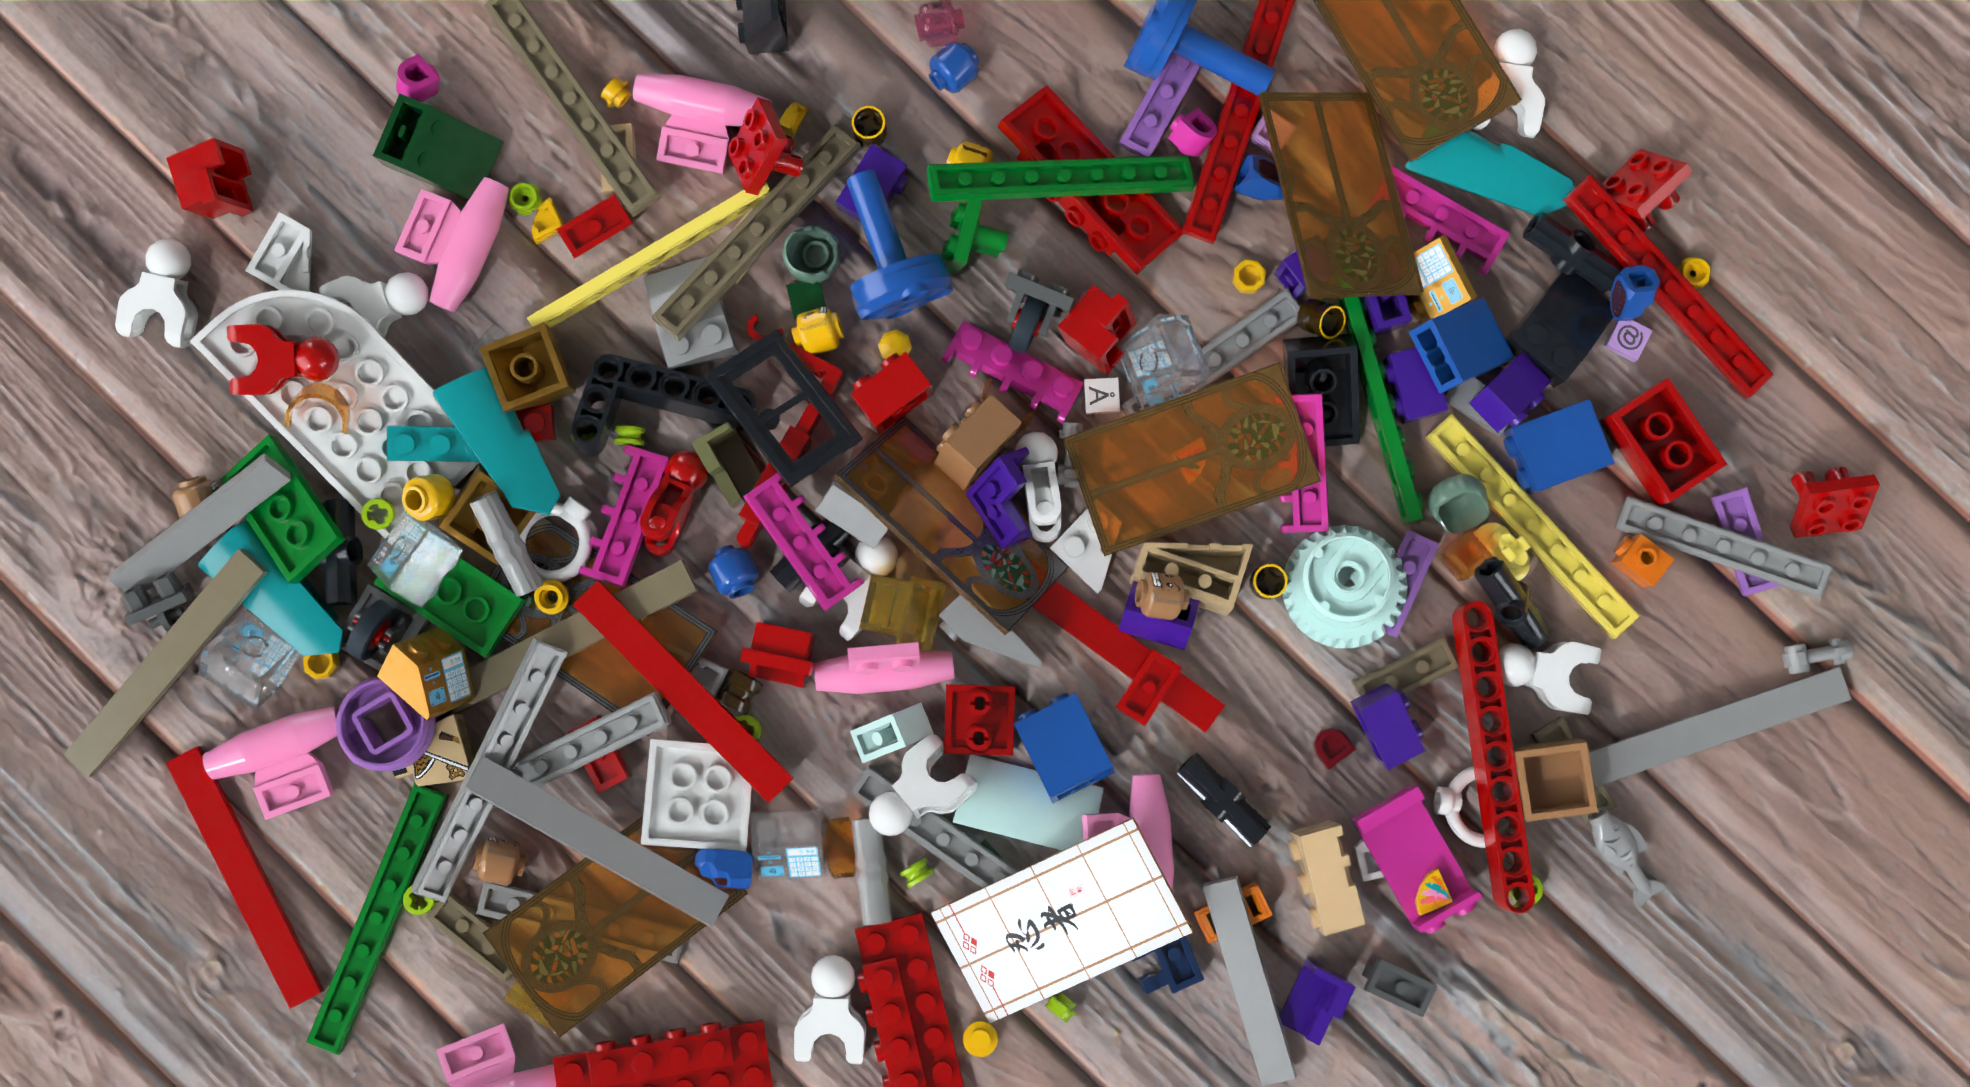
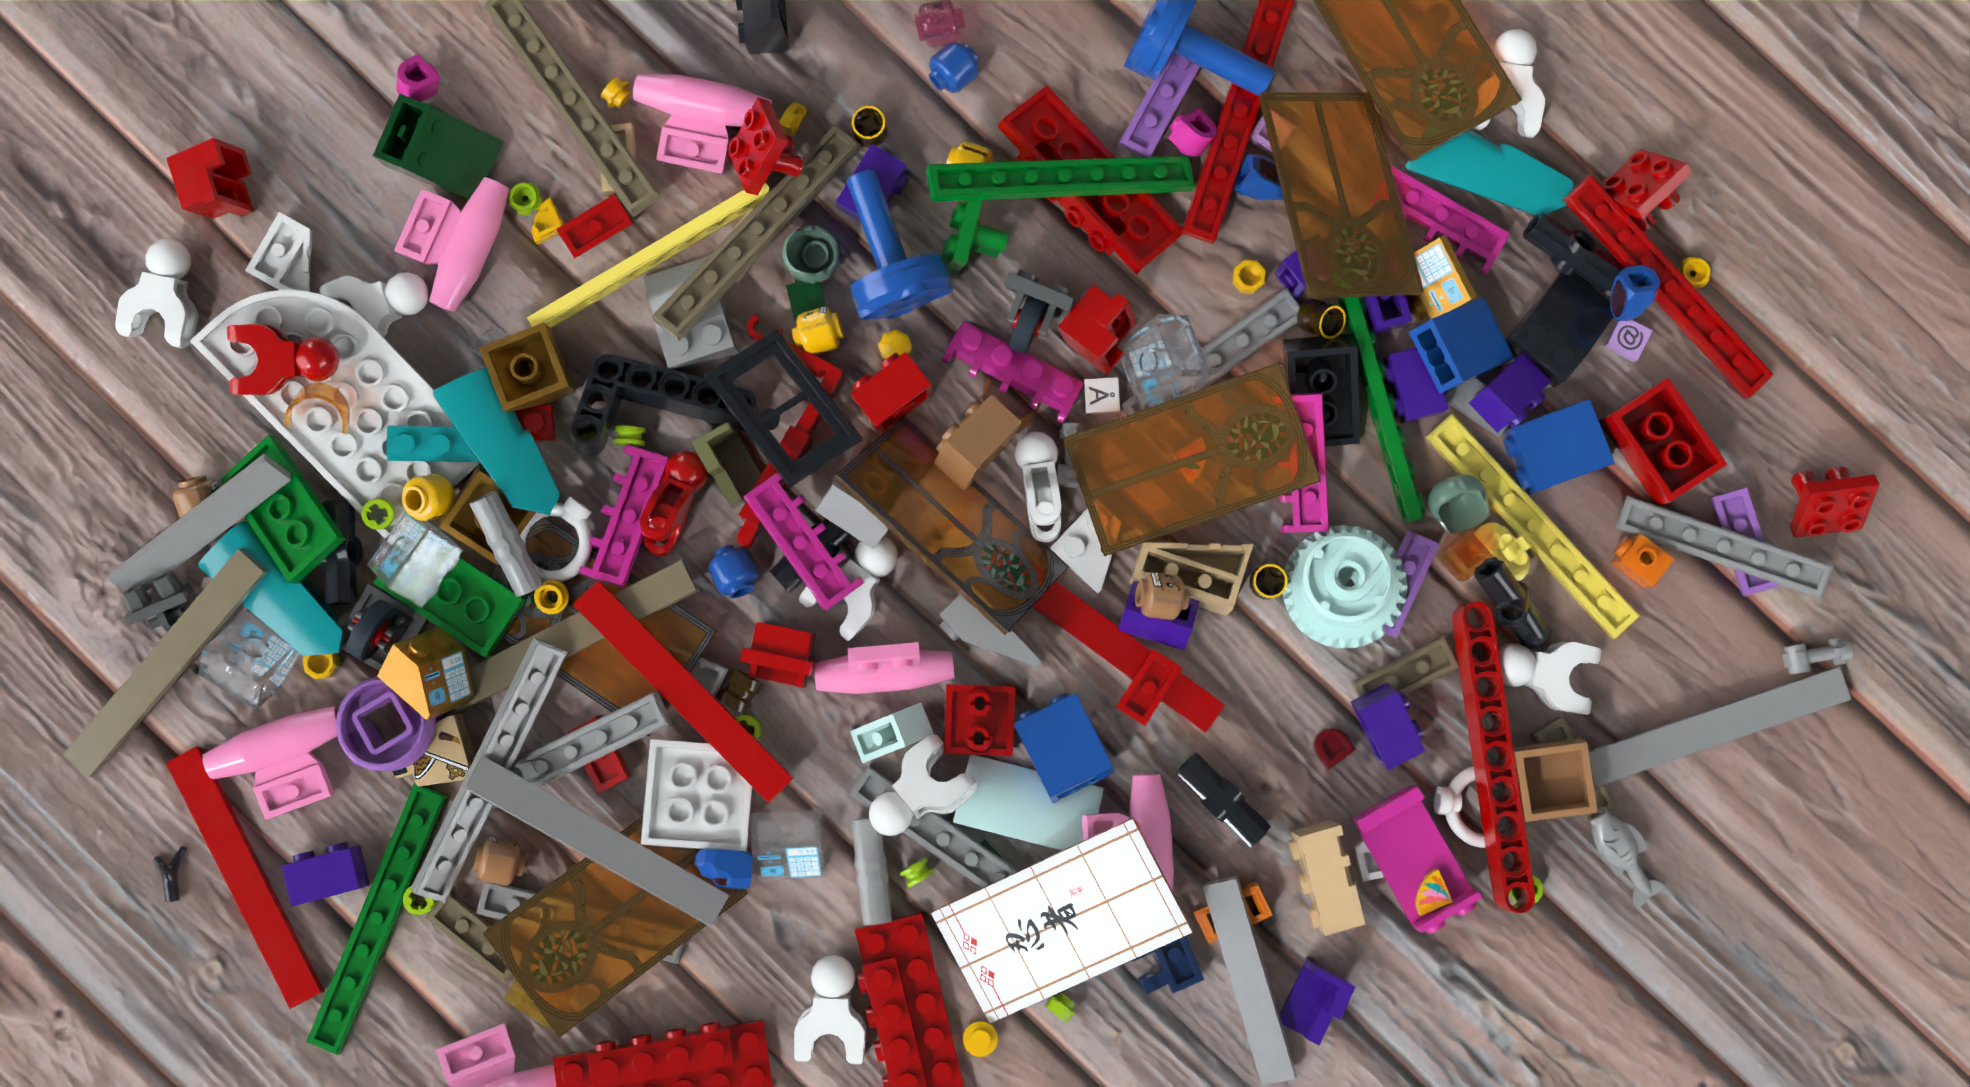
clear orange helmet [825,817,856,879] -> none
clear yellow plate [859,574,946,652] -> none
dark purple panel [965,447,1032,549] -> none
dark grey plate [1362,957,1438,1017] -> none
none -> black bar [153,846,187,902]
none -> dark purple brick [282,842,370,907]

